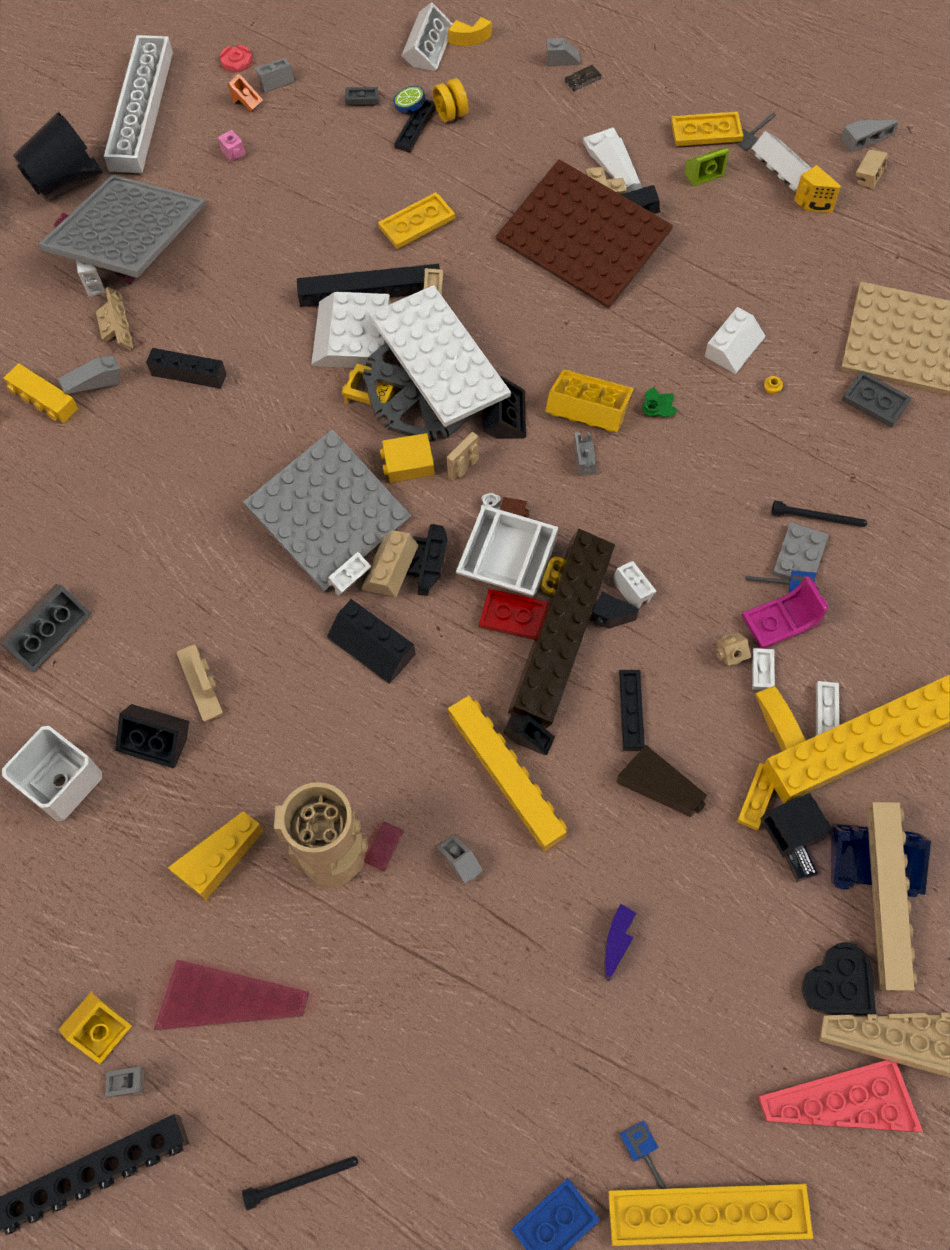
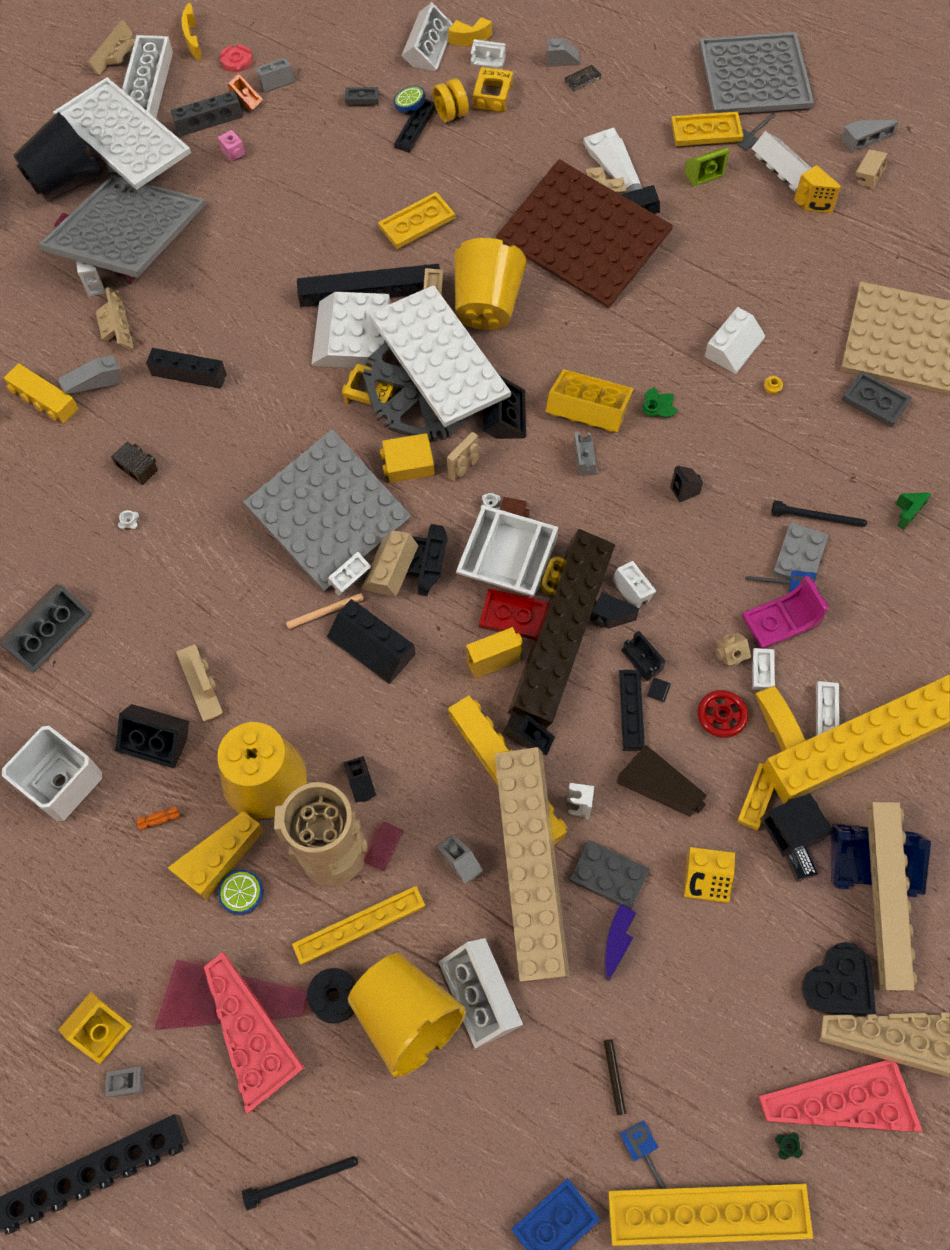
none -> white plate [53,77,191,190]
none -> tan bracket [88,20,135,75]
none -> dark brown brick [111,441,158,485]
none -> white plate [118,510,139,529]
none -> orange axle [136,806,180,830]
none -> dark grey brick [171,91,243,137]
none -> yellow slope [182,3,202,60]
none -> coral wing [204,952,305,1115]
none -> yellow cone [217,722,307,820]
none -> tile [218,870,264,915]
none -> light nougat bar [286,593,364,630]
none -> yellow plate [292,886,426,966]
none -> black wheel [307,968,356,1024]
none -> black slope [343,756,376,803]
none -> yellow cone [348,953,466,1078]
none -> white slope [439,938,523,1049]
none -> yellow cone [454,238,527,331]
none -> yellow brick [466,627,523,679]
none -> white hinge [470,39,506,70]
none -> yellow window [473,67,513,113]
none -> tan brick [495,747,570,982]
none -> white hinge [567,783,594,820]
none -> dark grey plate [570,840,649,909]
none -> dark brown bar [604,1039,626,1115]
none -> black hinge [621,631,666,681]
none -> black piece [647,677,671,702]
none -> black slope [670,466,703,502]
none -> yellow slope [684,847,735,903]
none -> red plate [697,690,748,738]
none -> light grey plate [699,32,814,113]
none -> dark green plate [775,1132,802,1160]
none -> green slope [895,492,932,530]

